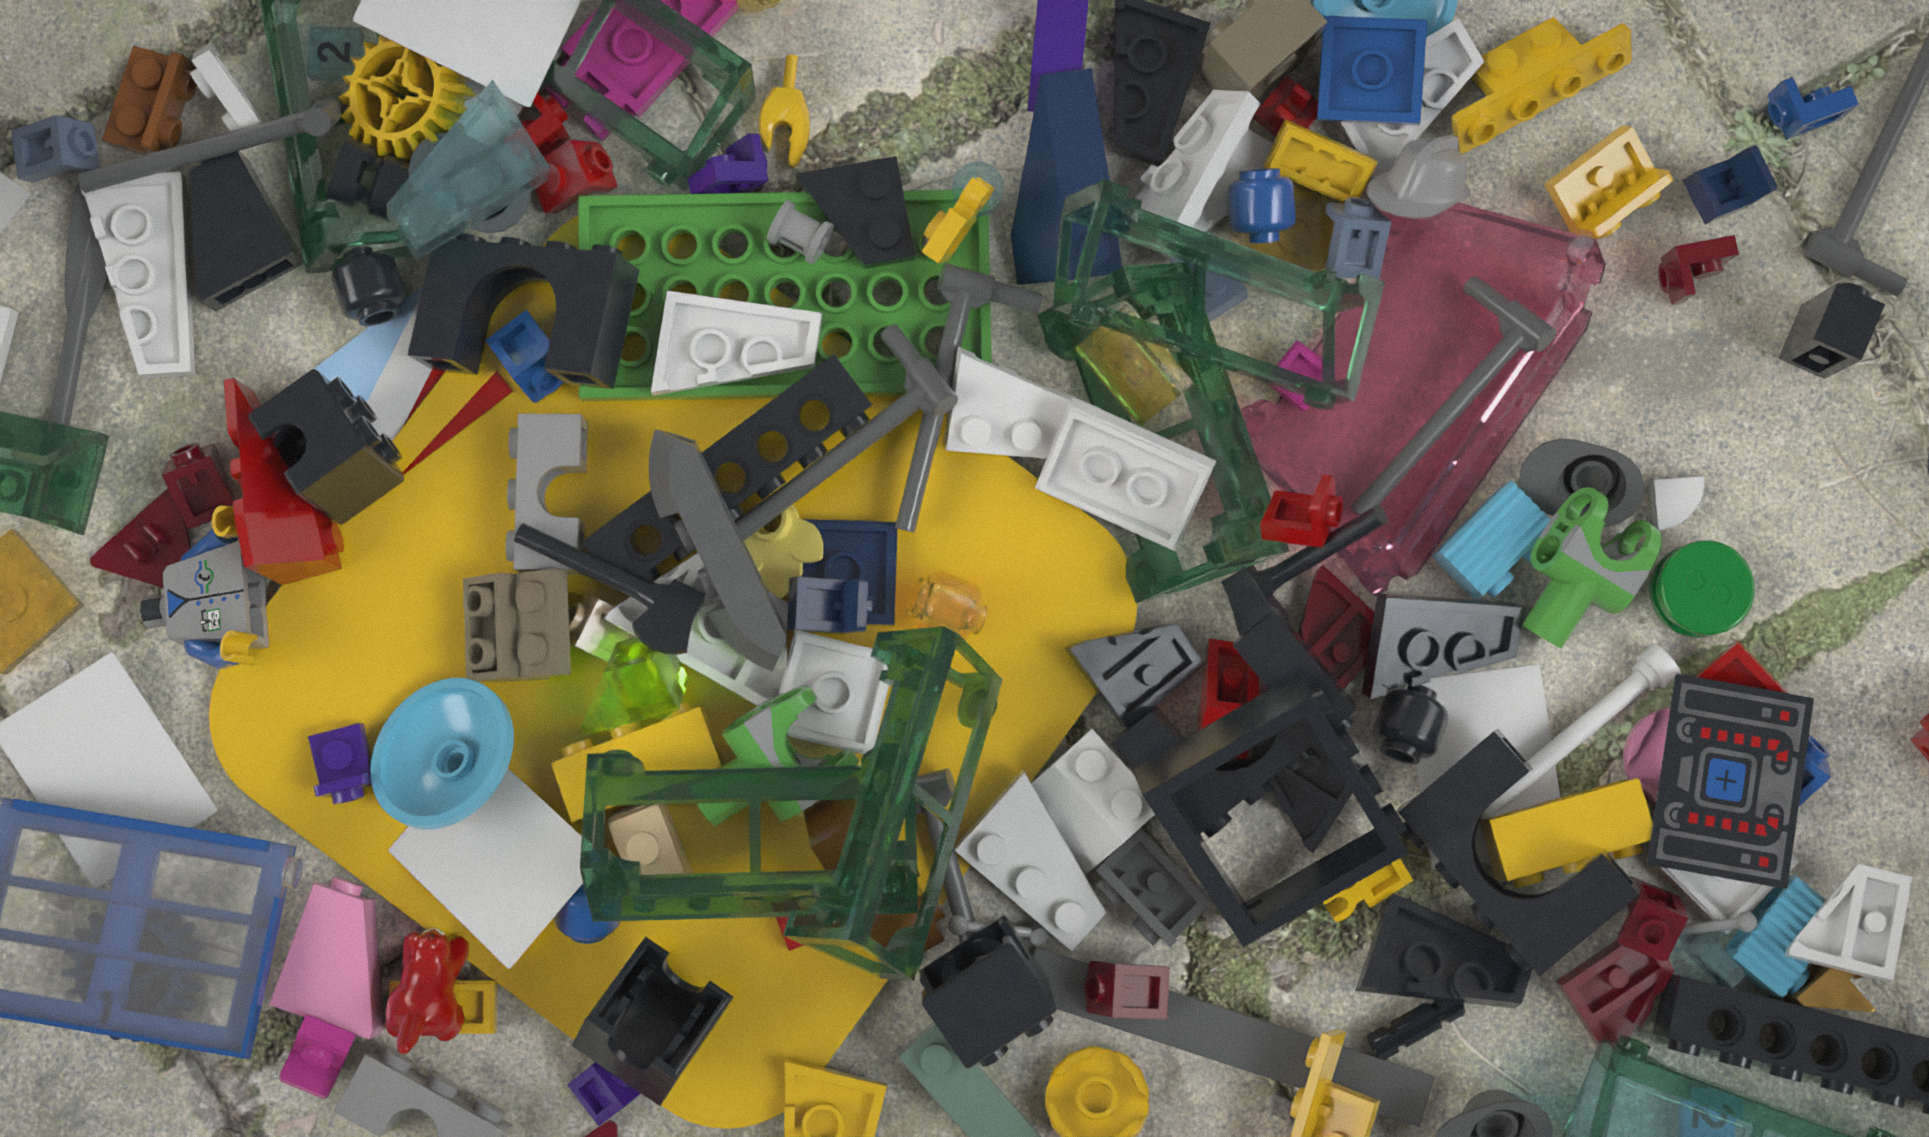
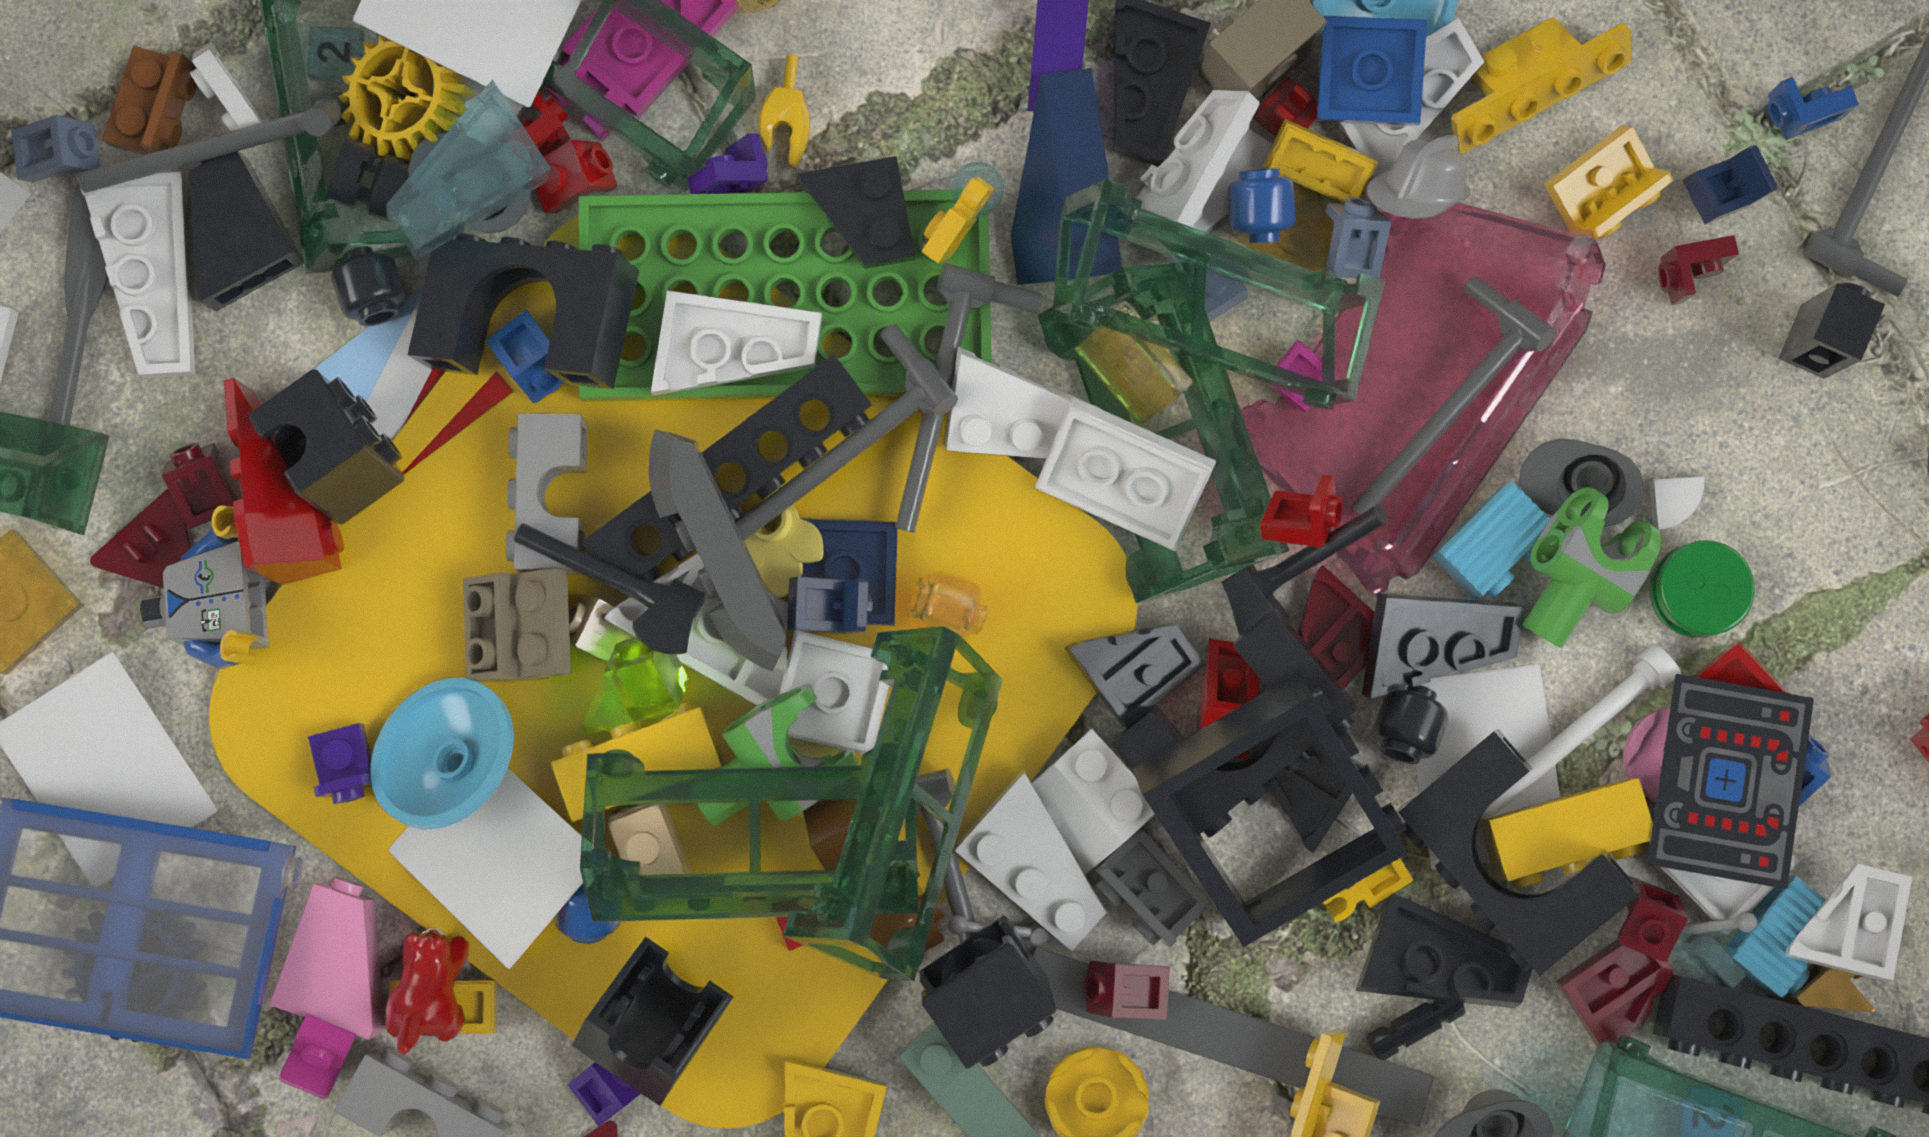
light grey bush [766,200,834,264] -> none

